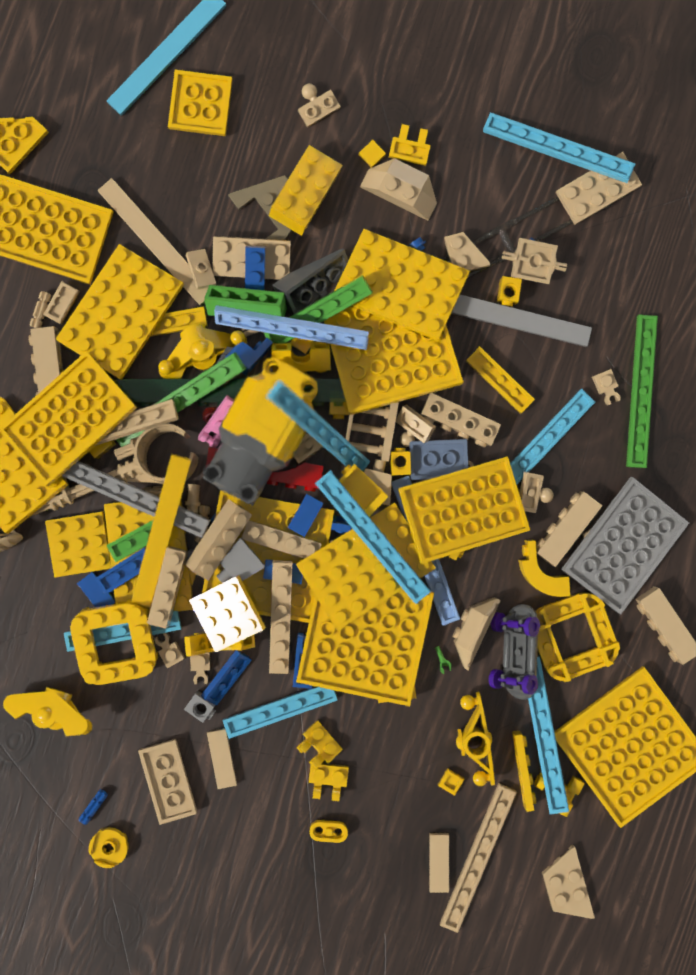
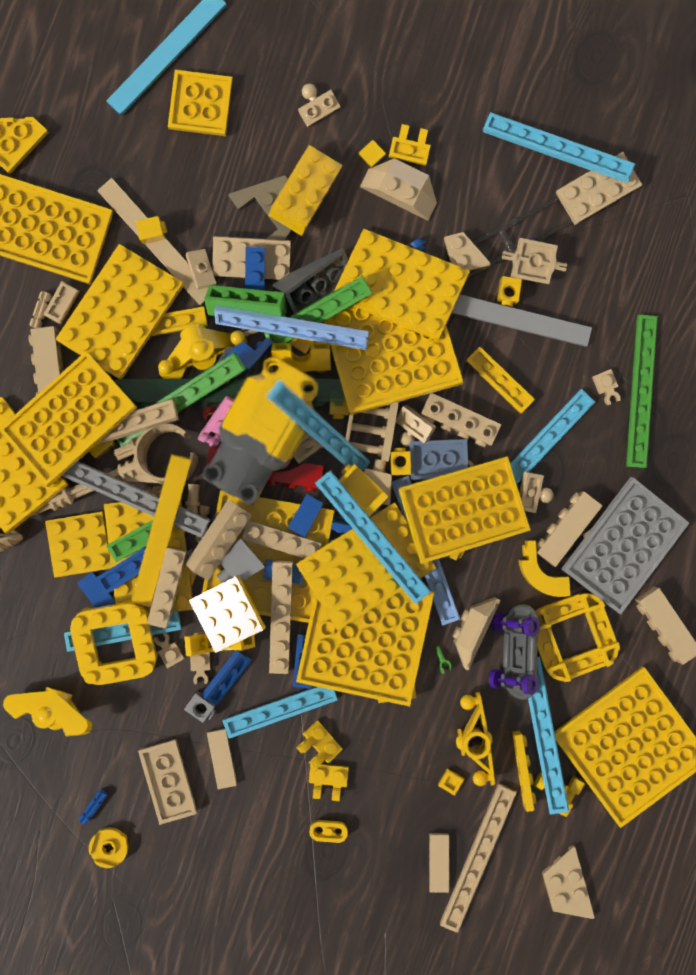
none -> yellow brick [135,216,167,244]

